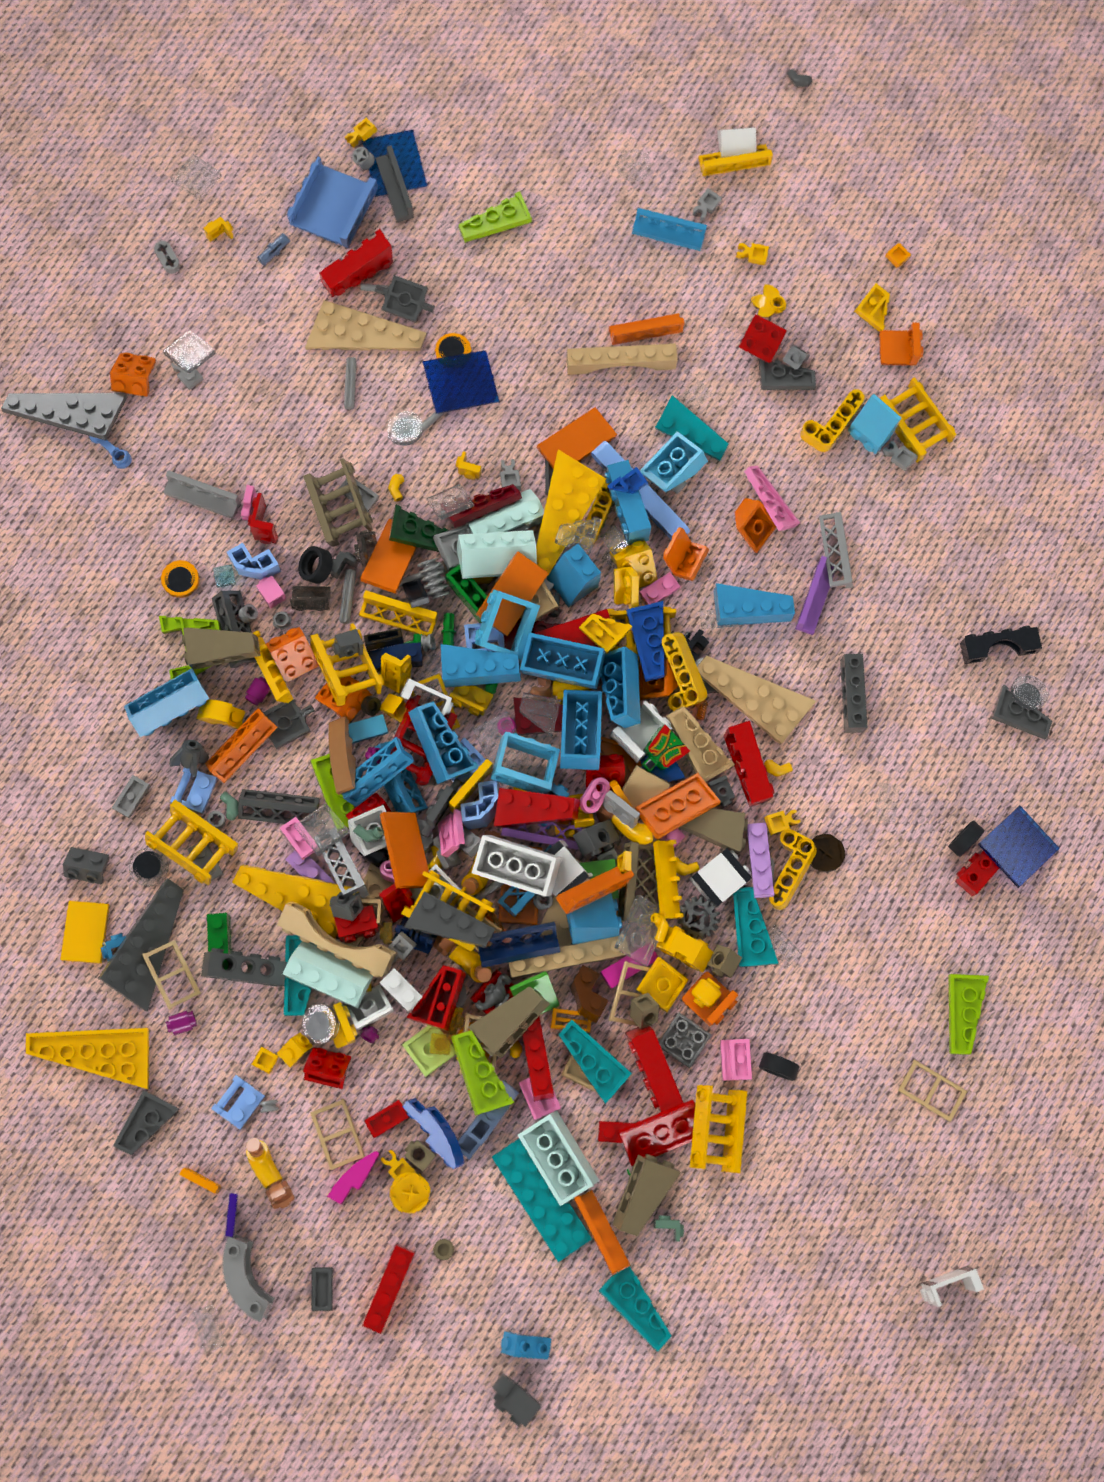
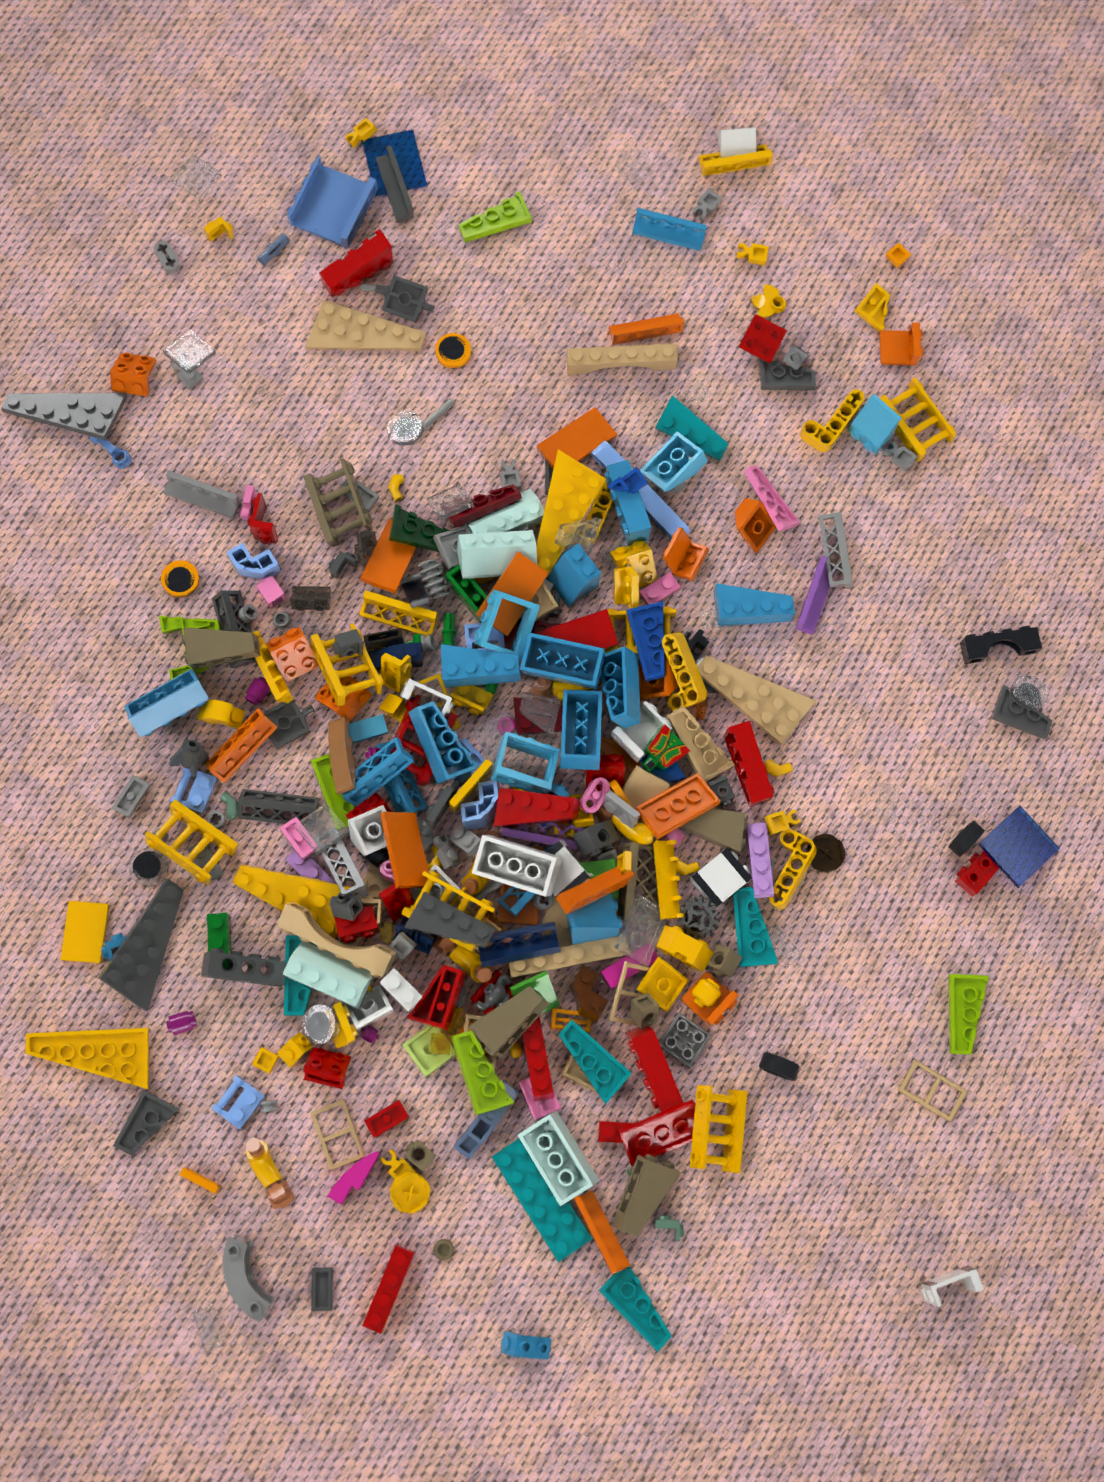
dark grey bracket [63,847,109,884] -> none
tan window [142,940,201,1010] -> none
clear light blue plate [213,564,236,588] -> none
dark purple tile [225,1193,238,1240] -> none
black tyre [298,546,333,584] -> none
light grey axle [339,569,356,624] -> none
light grey axle [344,357,357,410] -> none
light grey wheel [352,147,374,170] -> none
sand green arm [353,824,384,842] -> none
pearl dark grey tile [361,696,381,716] -> none
slope [402,1098,464,1169] -> none
clear blue piece [422,350,499,414] -> none
bright pink plate [438,809,465,858] -> none
yellow bracket [455,451,481,480] -> none
dark grey hinge [492,1373,542,1428] -> none
yellow wing [579,614,632,654] -> none
clear tile [600,526,629,555] -> none
yellow arm [650,913,669,942] -> none
bright pink plate [720,1039,752,1081] -> none
dark grey arm [787,68,812,87] -> none
dark grey brick [840,654,868,733] -> none

